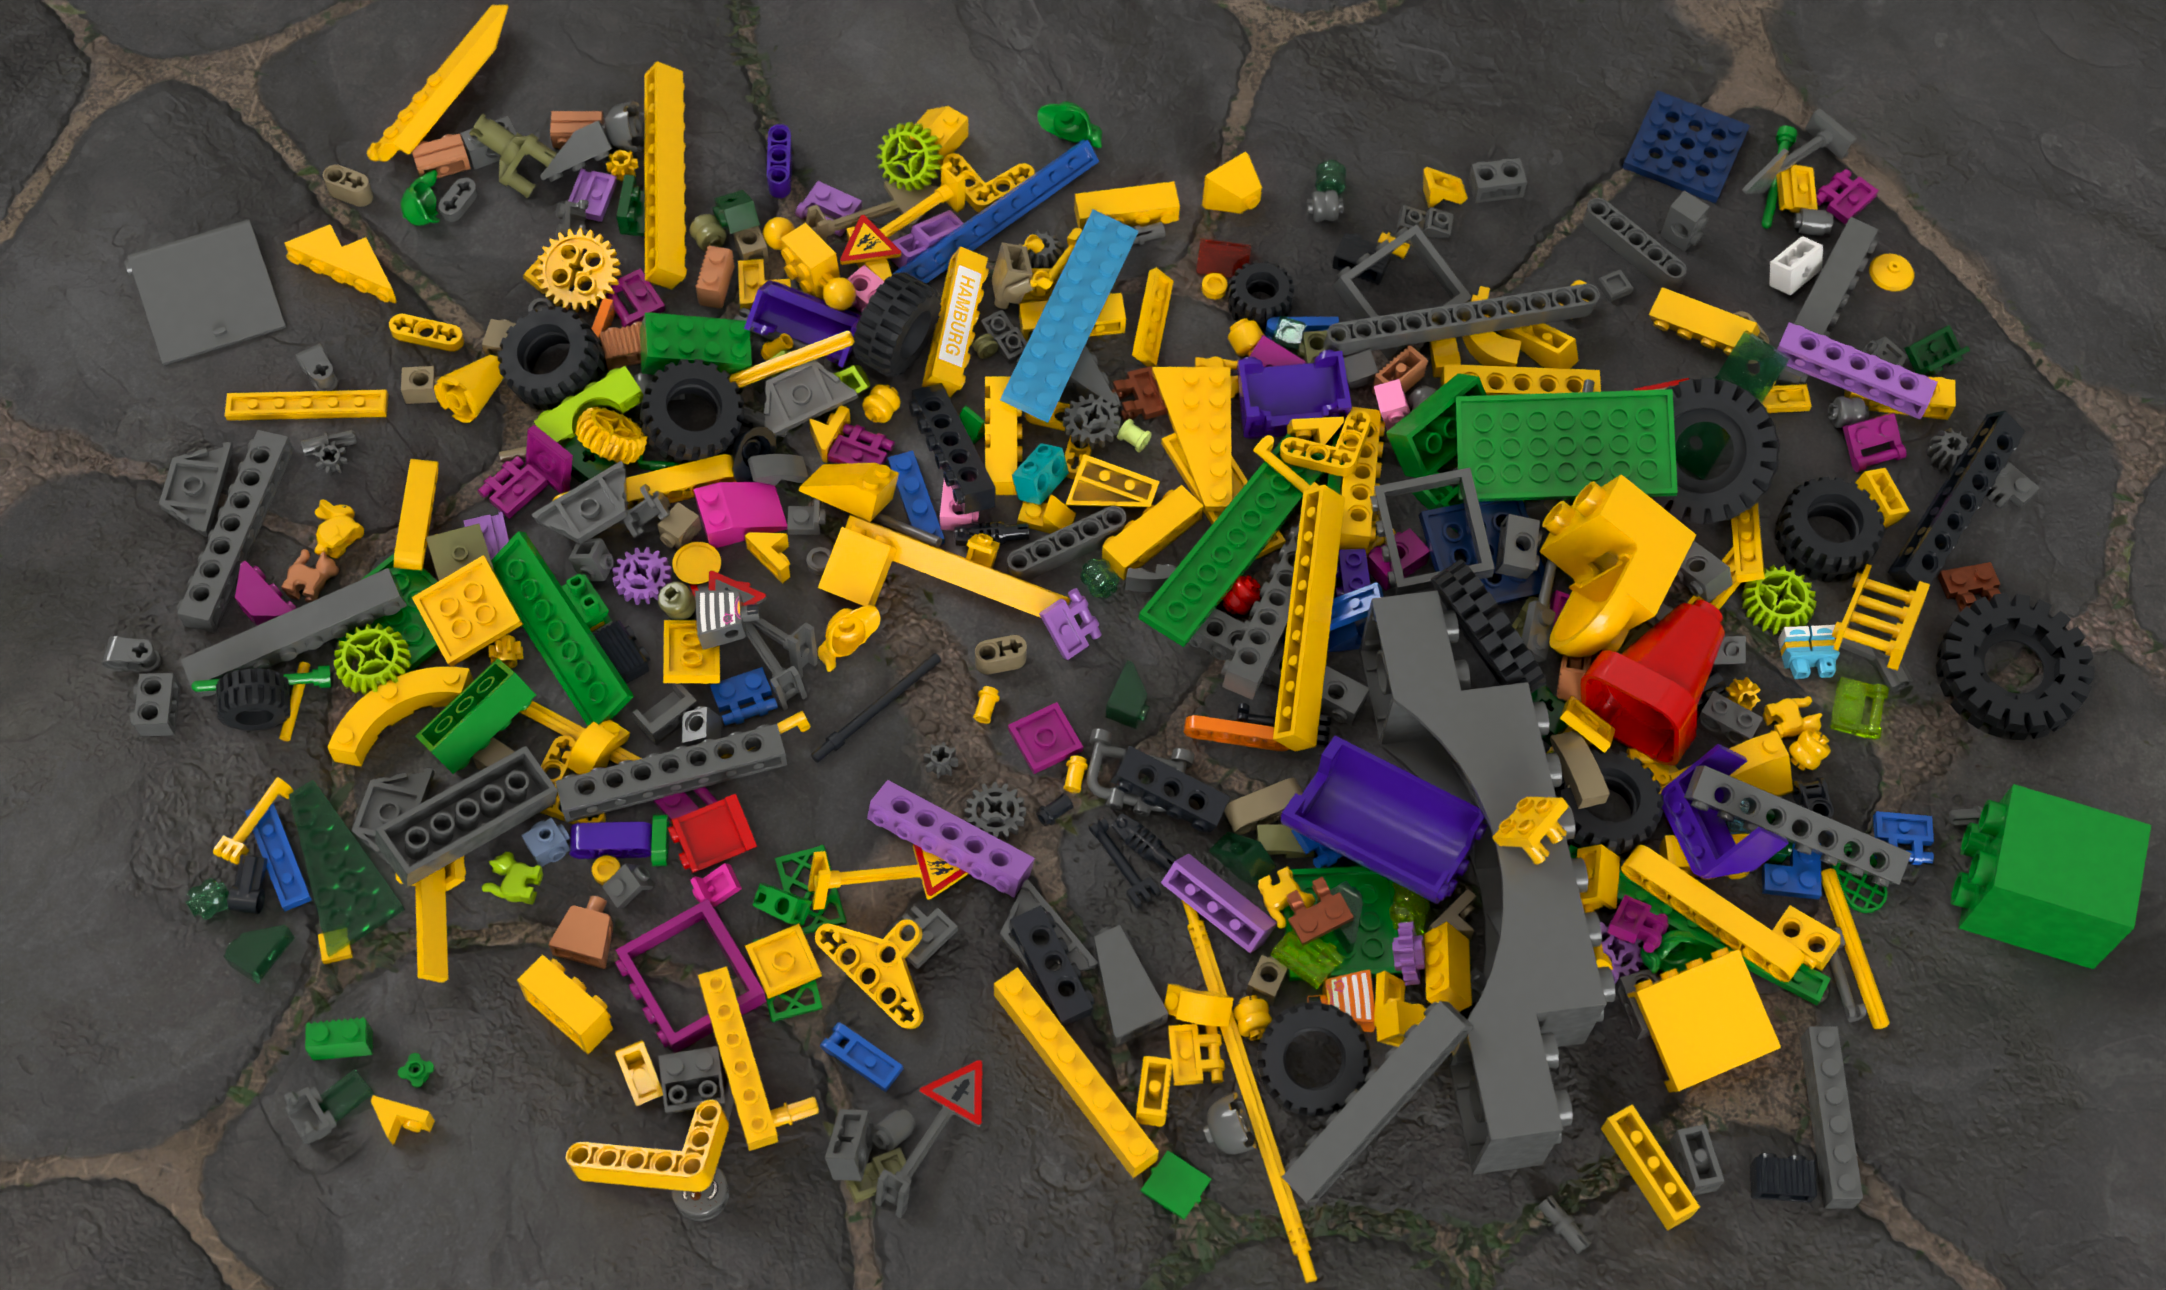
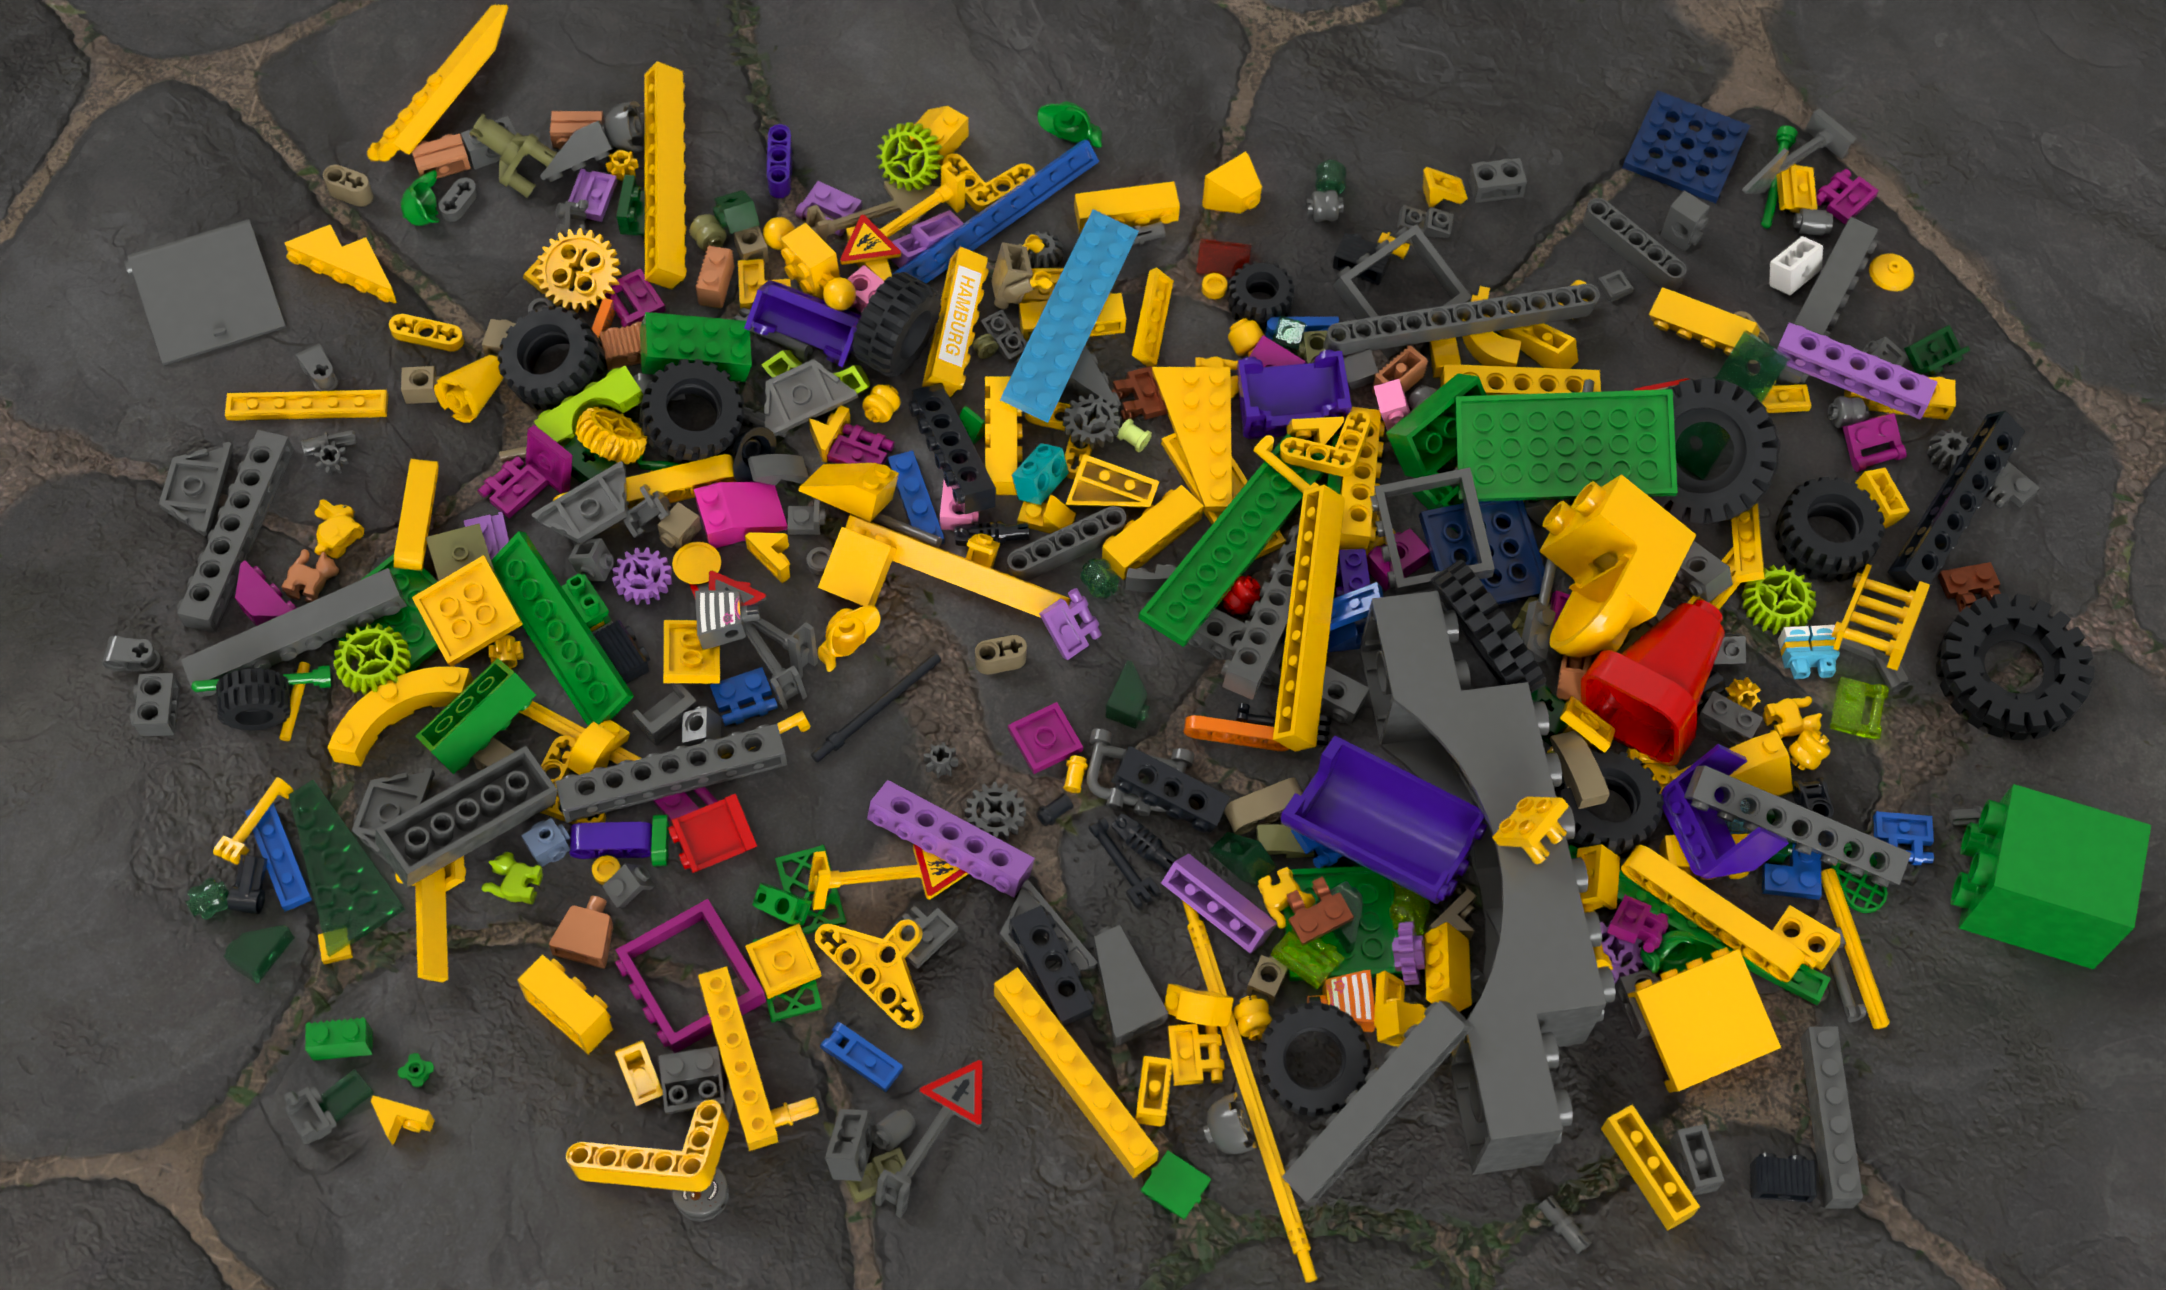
olive piece [658,582,696,620] -> none
dark pink bracket [690,863,742,907] -> none
yellow axle [729,331,854,388] -> none
yellow pin [761,333,793,361] -> none
yellow pin [973,686,1000,724] -> none
yellow hinge [1030,228,1082,296] -> none
dark grey brick [1495,514,1542,579] -> none

